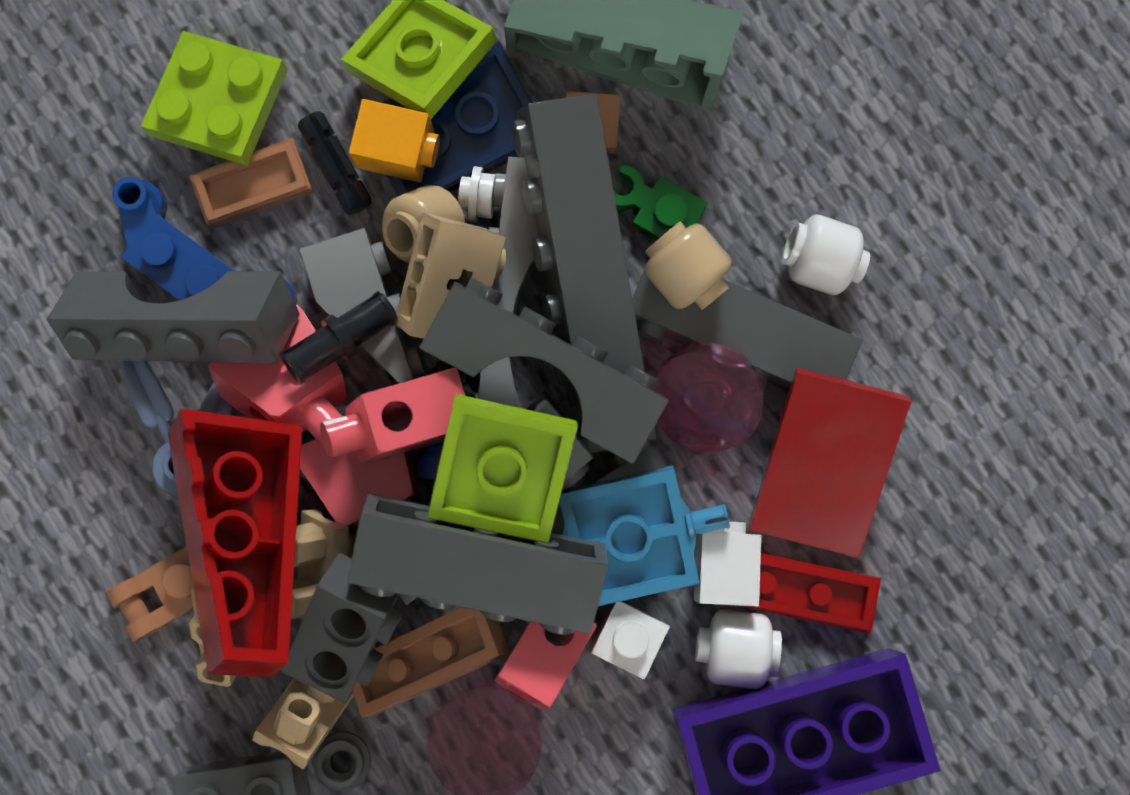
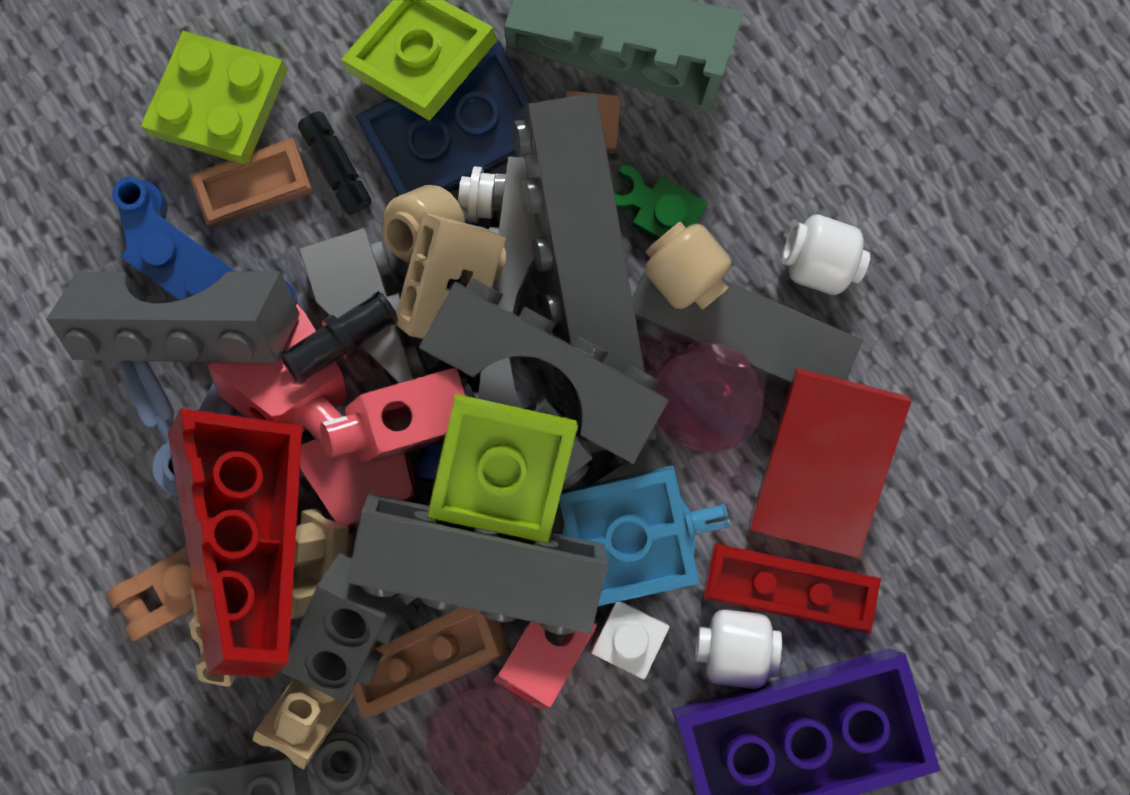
light orange brick [349,99,440,183] -> none
white brick [694,522,761,606] -> none

